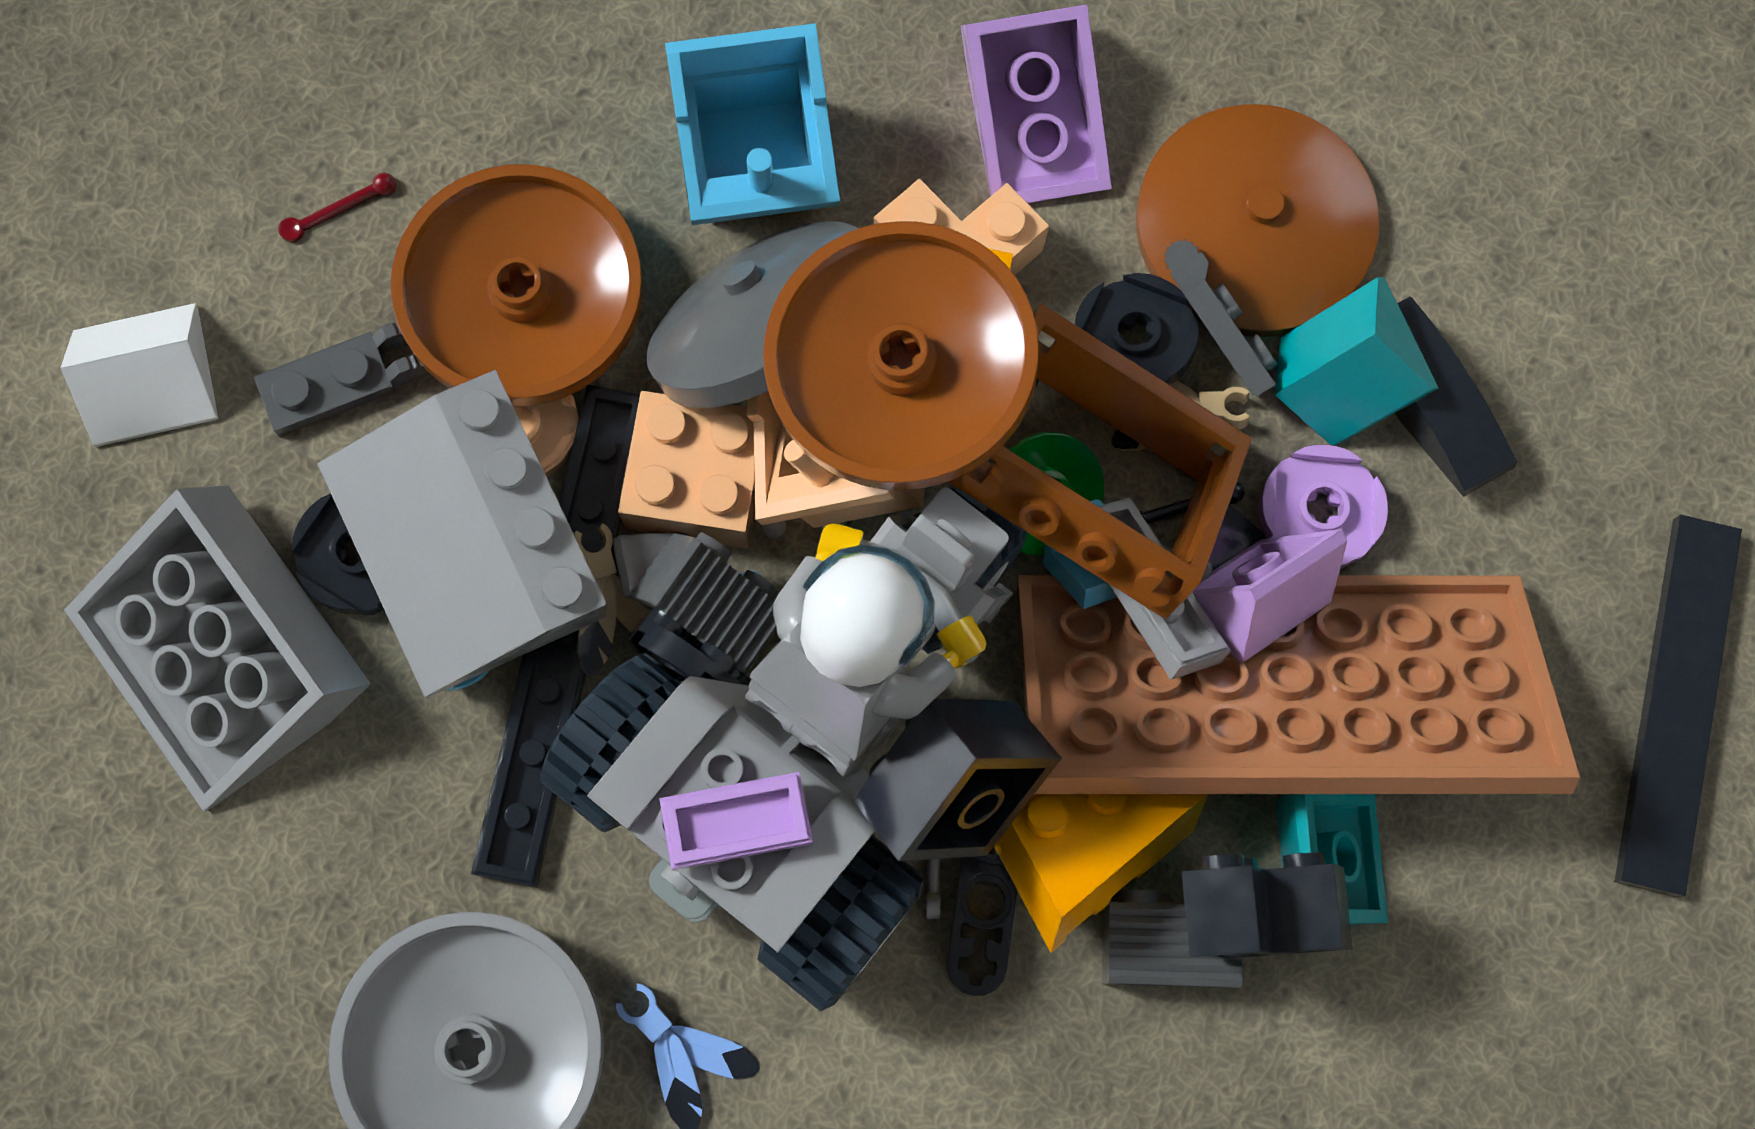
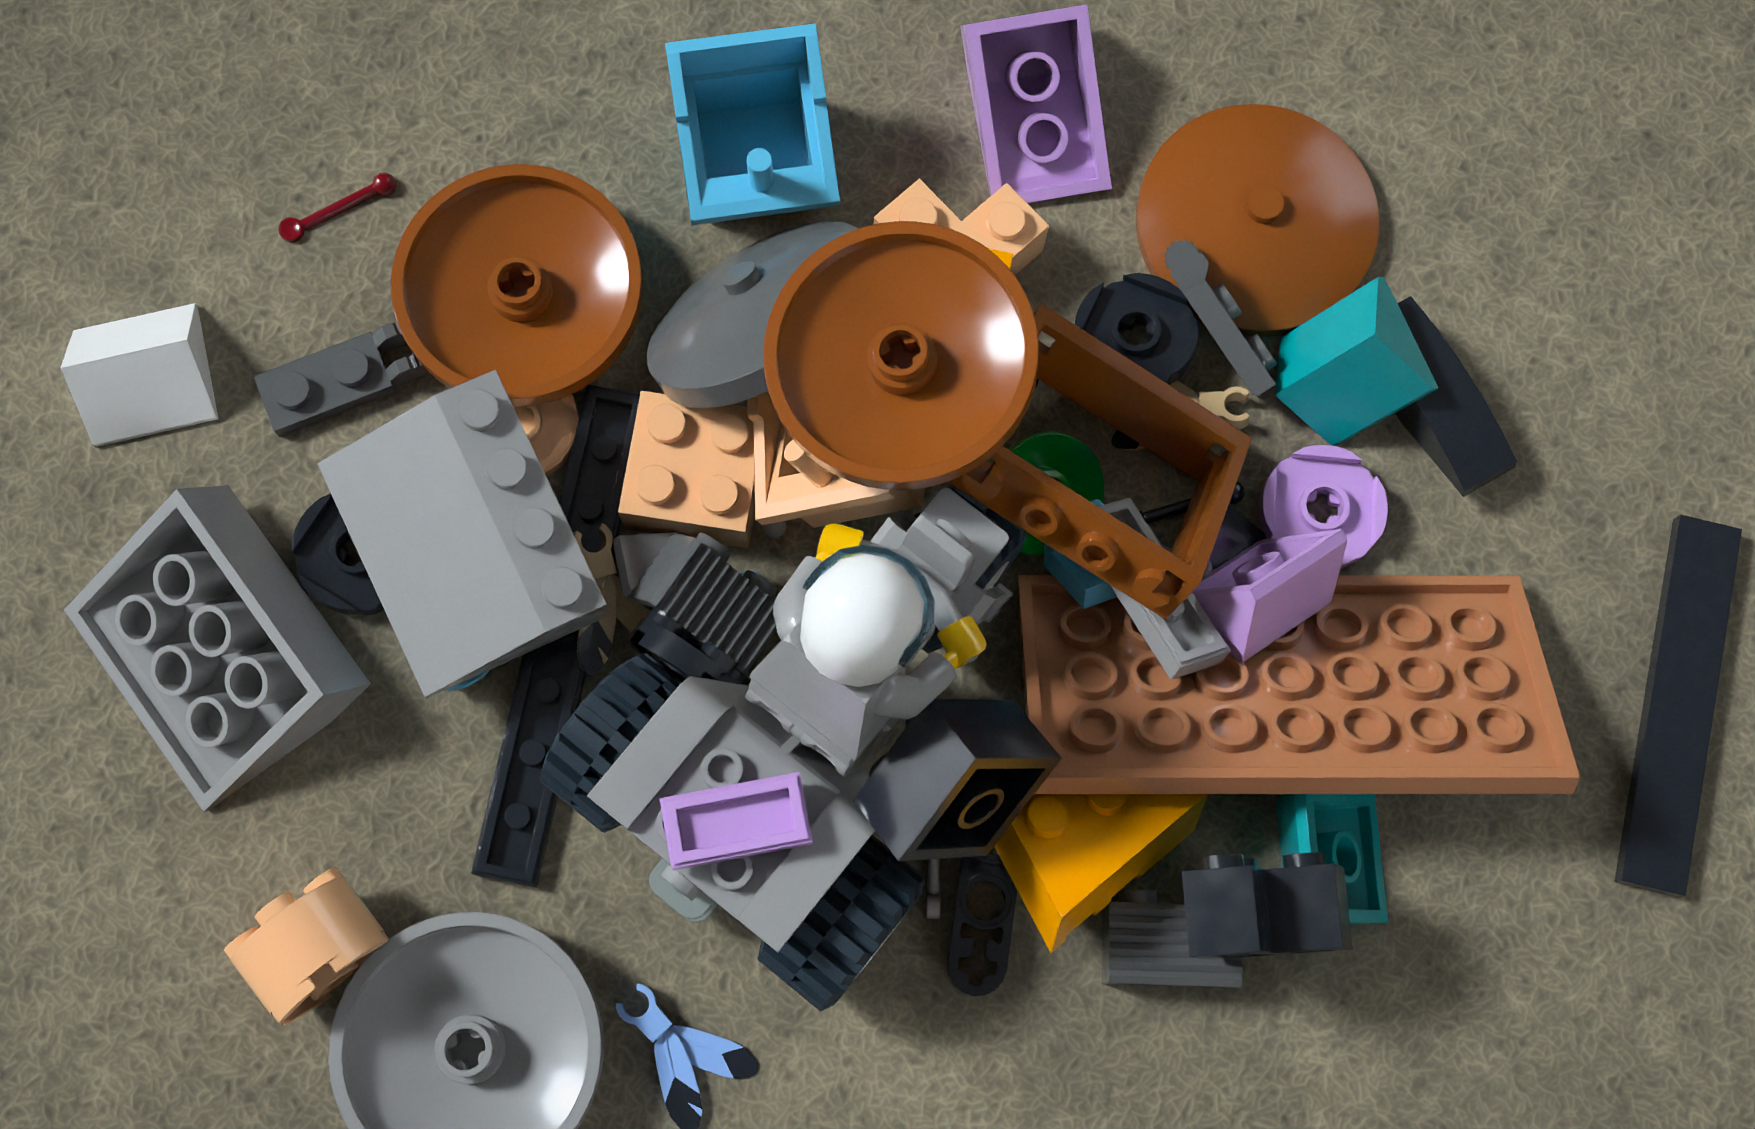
none -> light nougat brick [224,867,389,1025]

